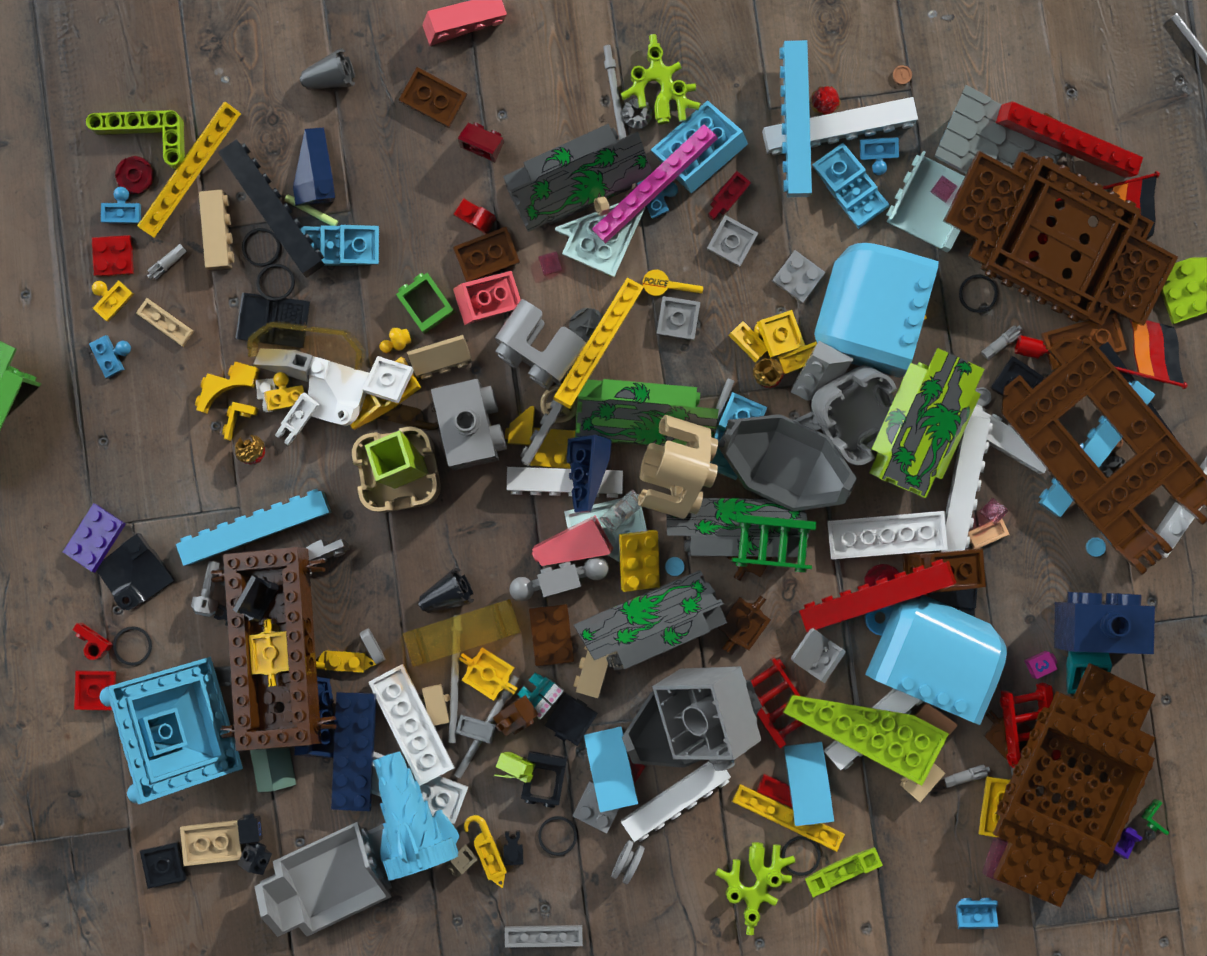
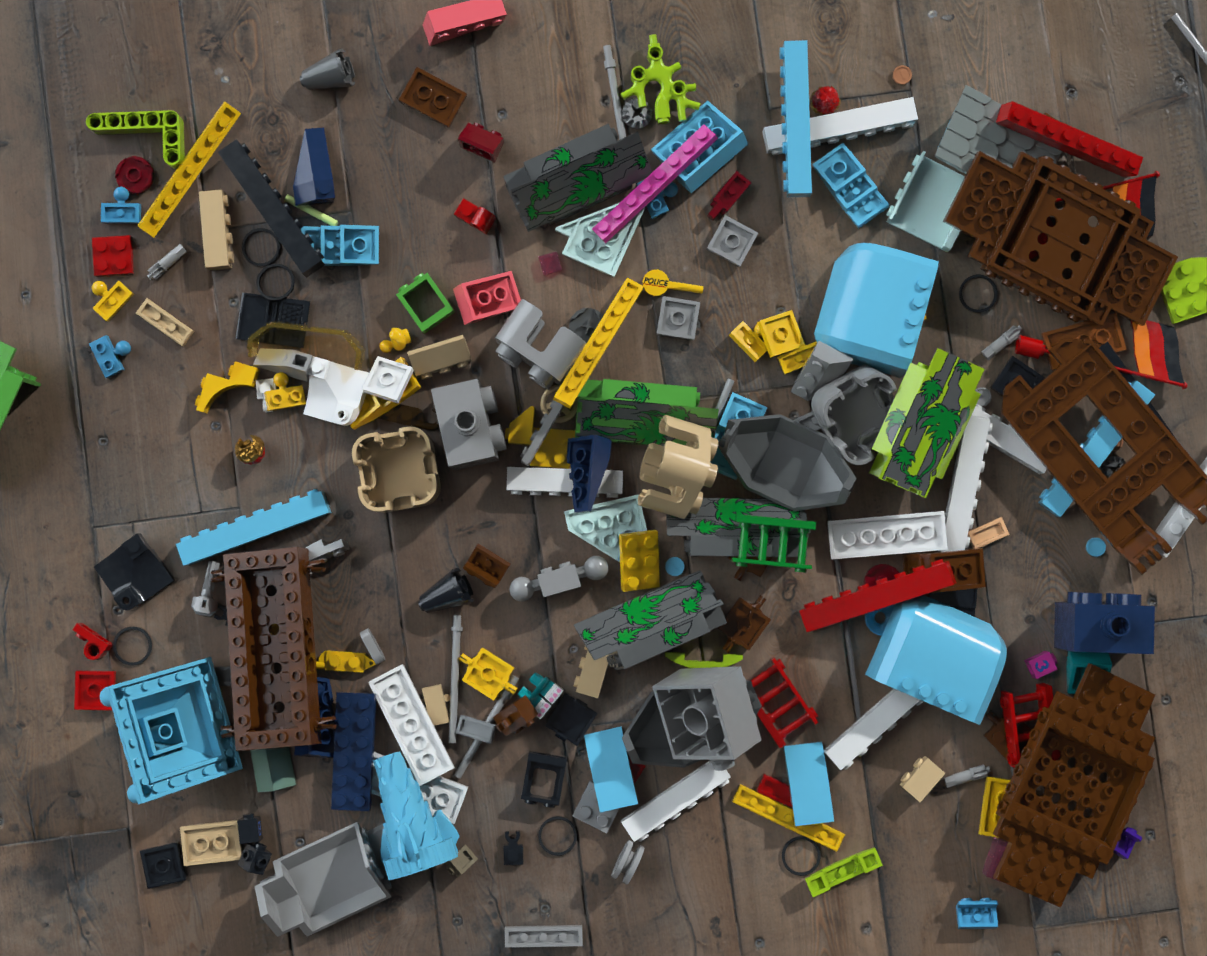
plate [63,503,126,573] -> none
yellow bracket [222,402,259,441] -> none
black piece [233,576,280,623] -> none
yellow plate [249,619,289,687] -> none
white hinge [275,393,319,445] -> none
lime slope [365,430,429,489] -> none
clear yellow windscreen [402,599,521,667] -> none
reddish brown plate [453,227,520,282] -> none
yellow plate [464,815,507,888] -> none
lime piece [494,752,536,783] -> none
reddish brown plate [529,604,574,666] -> none
coral slope [532,515,613,566] -> none
tan tile [594,196,610,216] -> none
clear slope [599,489,642,533] -> none
lime plant [715,842,796,935] -> none
pearl gold piece [753,358,783,388] -> none
light grey plate [772,250,825,303] -> none
lime wing [783,695,949,786] -> none
light grey bracket [791,628,846,683] -> none
dark azure plate [860,137,899,175] -> none
nougat slope [915,702,958,736] -> none
clear pink tile [930,175,958,203] -> none
clear pink plate [980,498,1008,525] -> none
green bracket [1141,799,1170,835] -> none
none -> reddish brown bracket [463,544,511,588]
none -> lime slope [665,652,743,668]

